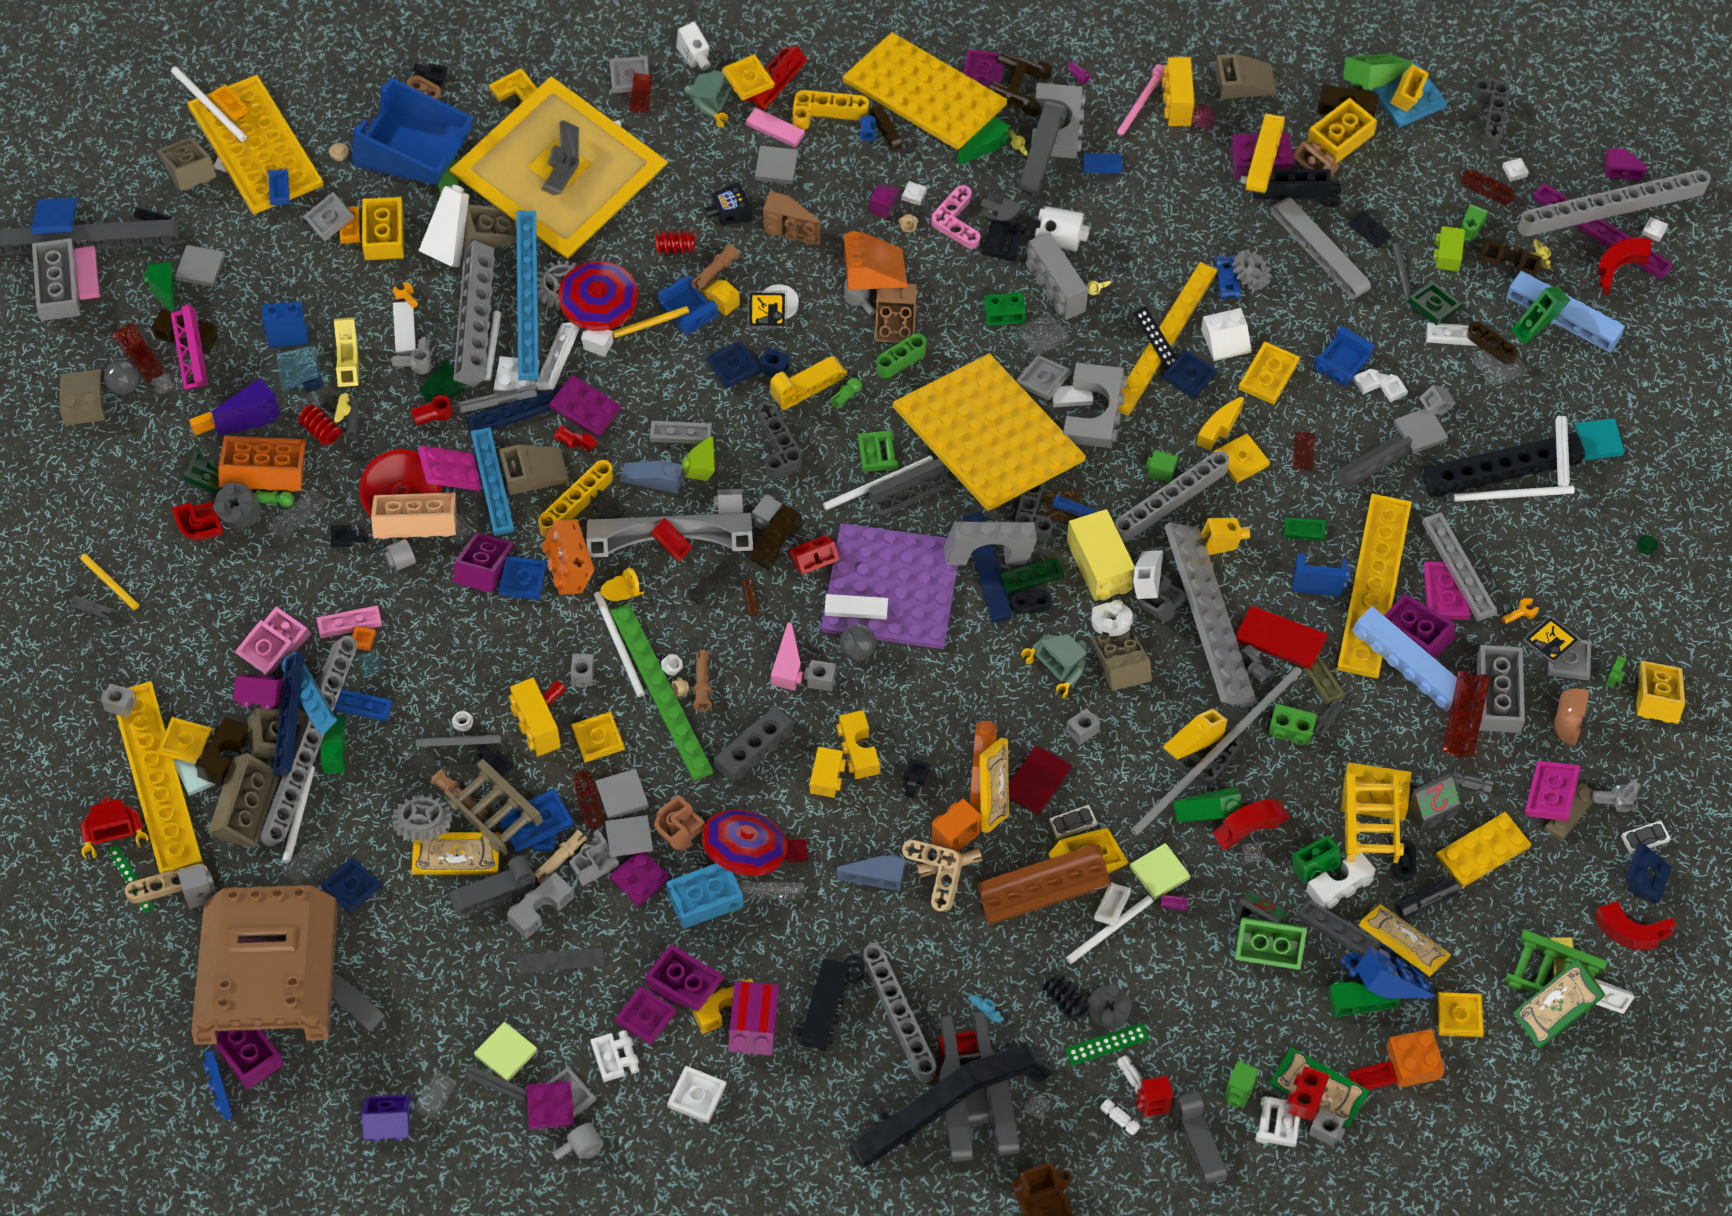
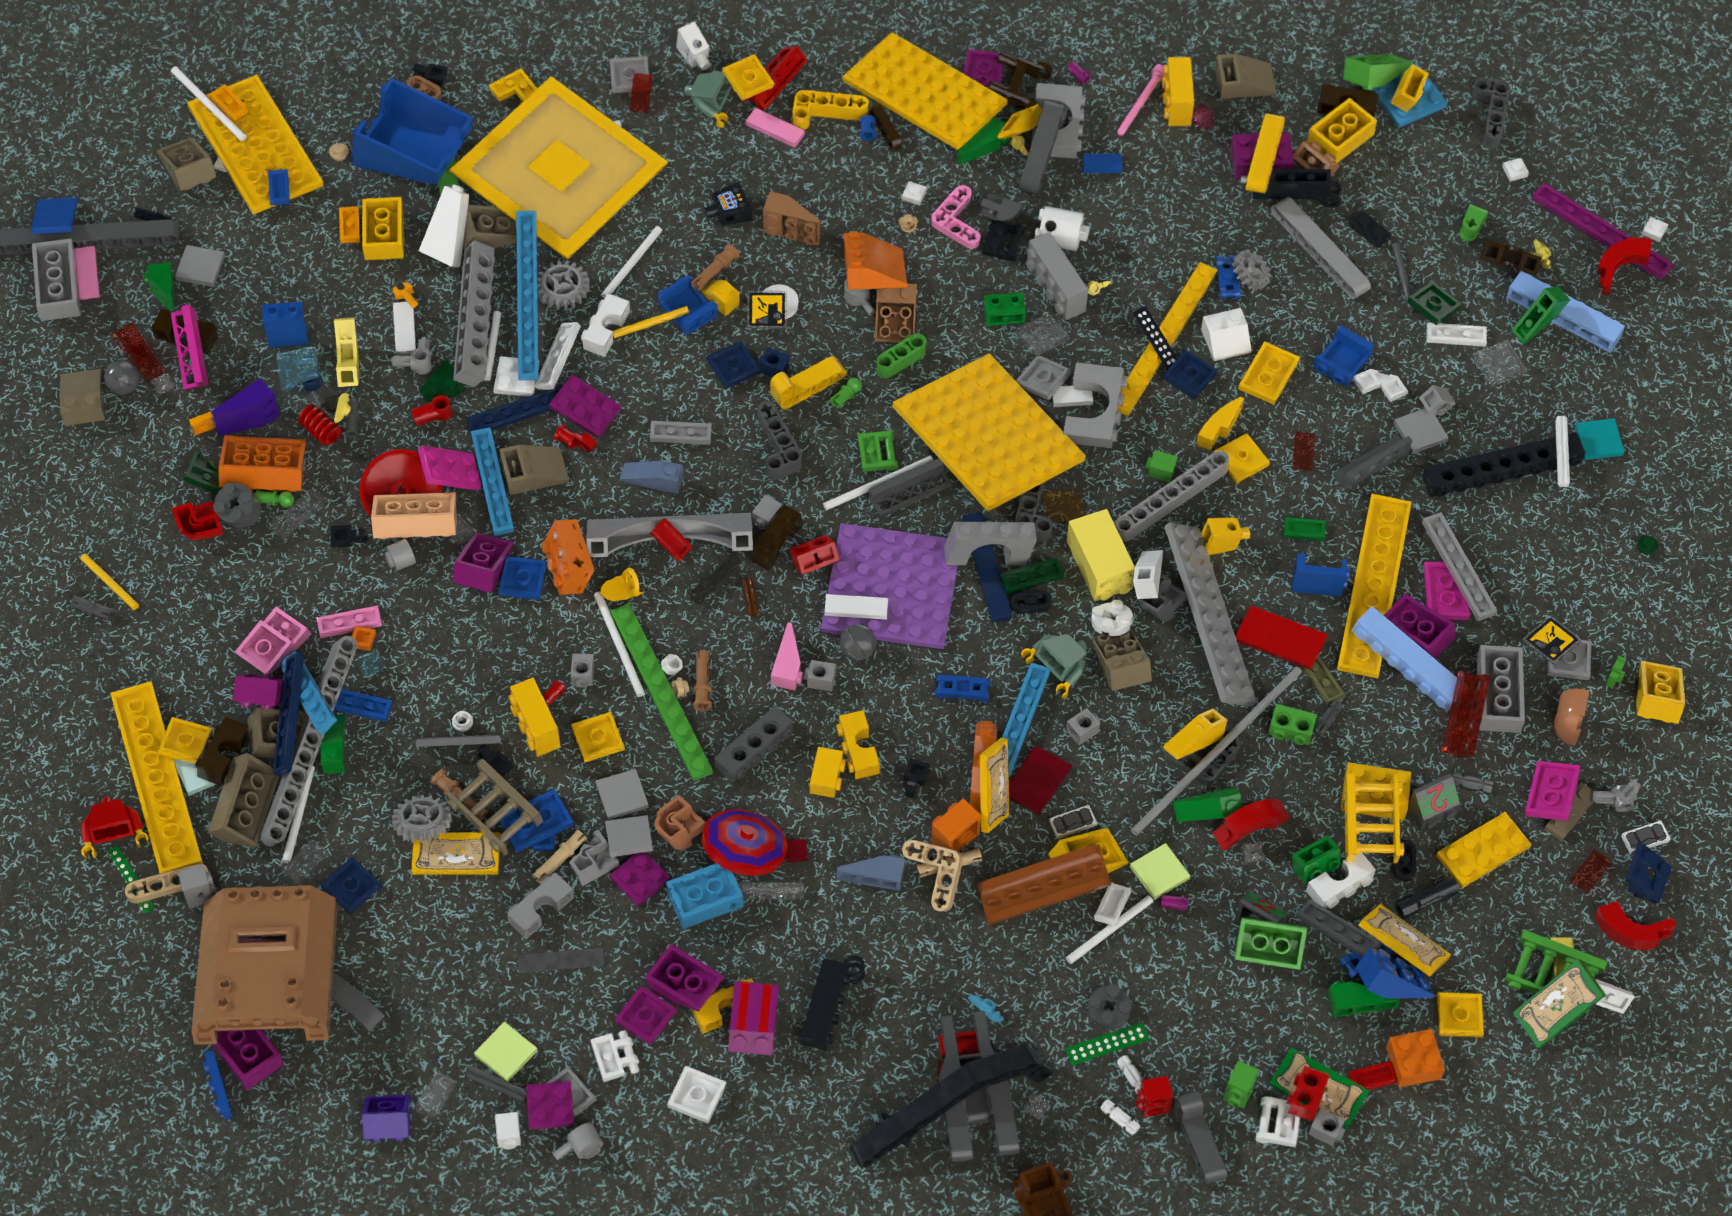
light grey brick [101,684,137,718] -> none
light grey tile [303,192,355,242] -> none
dark grey beam [449,855,536,917] -> none
dark grey axle [459,385,537,413] -> none
yellow beam [538,460,613,538] -> none
dark grey plate [541,120,580,195] -> none
dish [558,261,638,331] -> none
clear red beam [573,771,603,829] -> none
clear smoke plate [590,490,625,519] -> none
red piece [655,229,695,255] -> none
lime slope [682,436,715,481] -> none
light grey brick [714,489,743,514] -> none
light grey tile [755,146,798,184] -> none
light grey beam [863,944,936,1083] -> none
magenta slope [870,182,902,219] -> none
black piece [1042,974,1089,1023] -> none
blue axle [1052,493,1113,519] -> none
dark grey connector [1240,645,1274,686] -> none
lime brick [1433,226,1465,272] -> none
white piece [1453,486,1574,502] -> none
clear red beam [1461,169,1515,205] -> none
dark brown beam [1466,322,1518,364] -> none
light orange bar [1501,598,1539,625] -> none
light grey beam [1517,170,1711,236] -> none
magenta slope [1604,148,1647,180] -> none
none -> white brick [495,1112,521,1149]
none -> white piece [601,226,662,298]
none -> blue plate [935,675,990,702]
none -> yellow slope [997,104,1042,139]
none -> dark azure plate [1002,662,1051,777]
none -> clear red tile [1570,849,1612,894]

